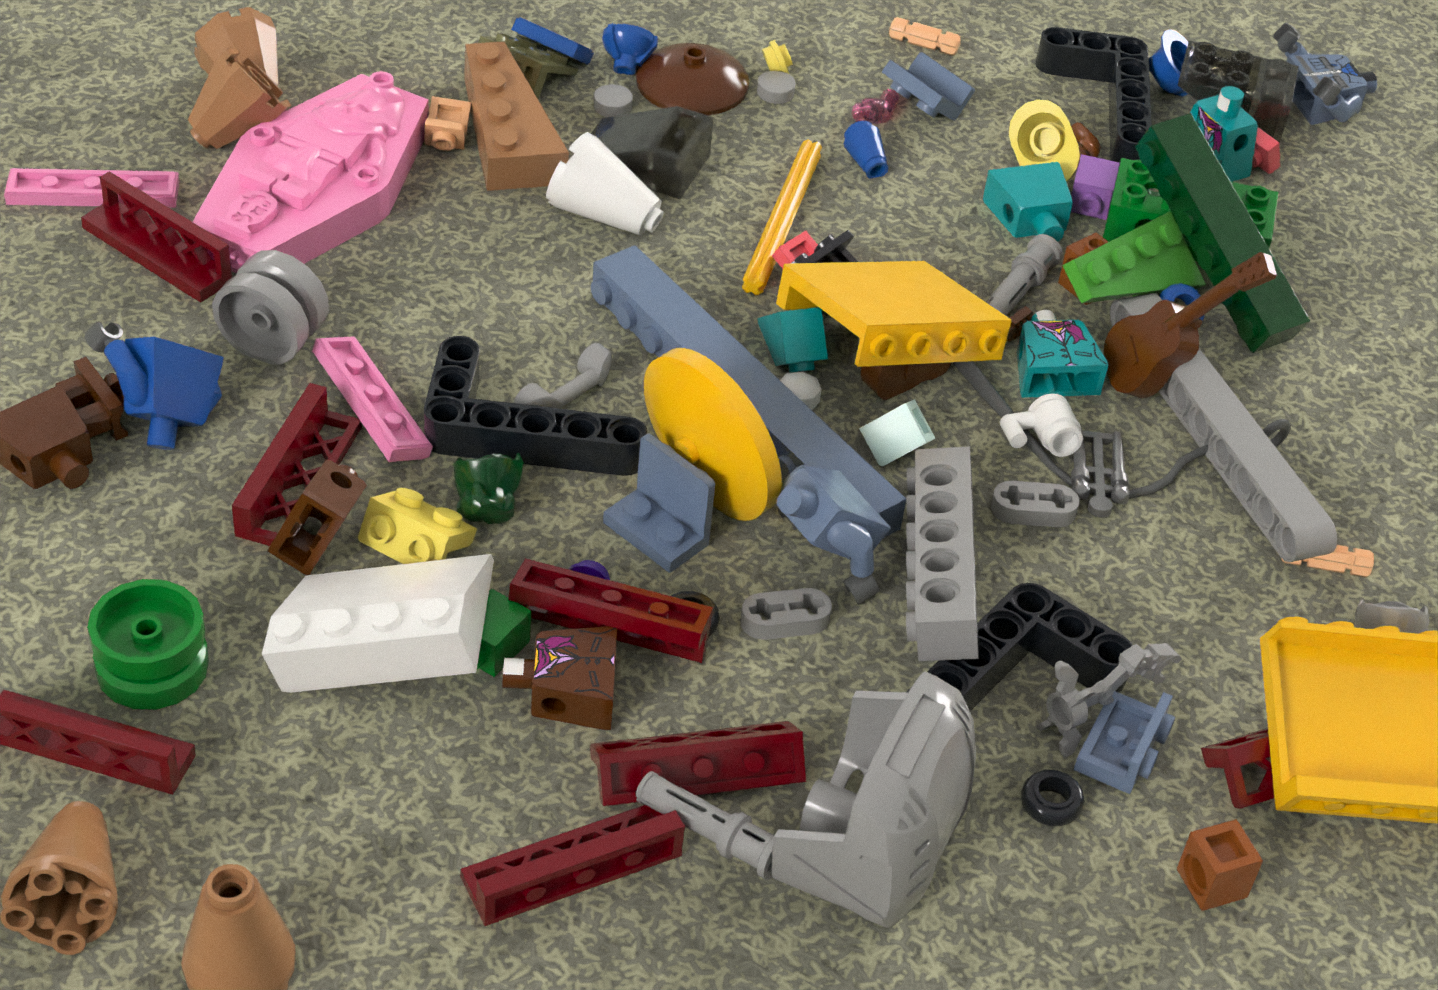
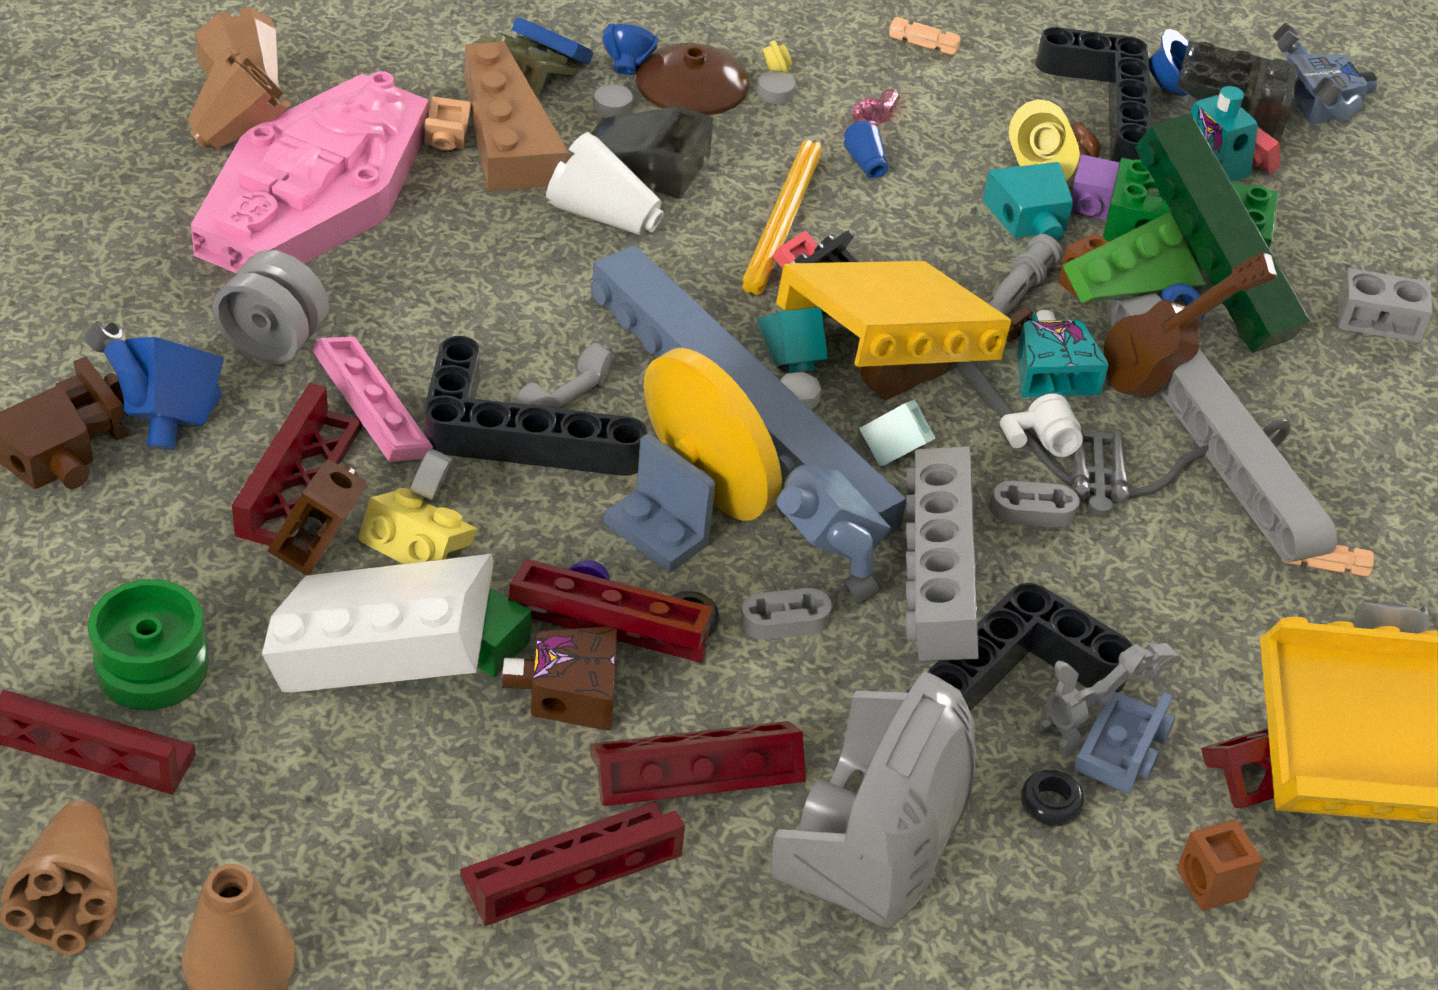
bright pink tile [4,168,180,208] -> none
dark red fence [81,171,232,303] -> none
dark green hair [454,453,523,524] -> none
light grey pin [635,771,775,880] -> none
sand blue bracket [882,52,975,121] -> none
none -> light grey beam [410,449,453,500]
none -> light grey brick [1337,268,1432,343]

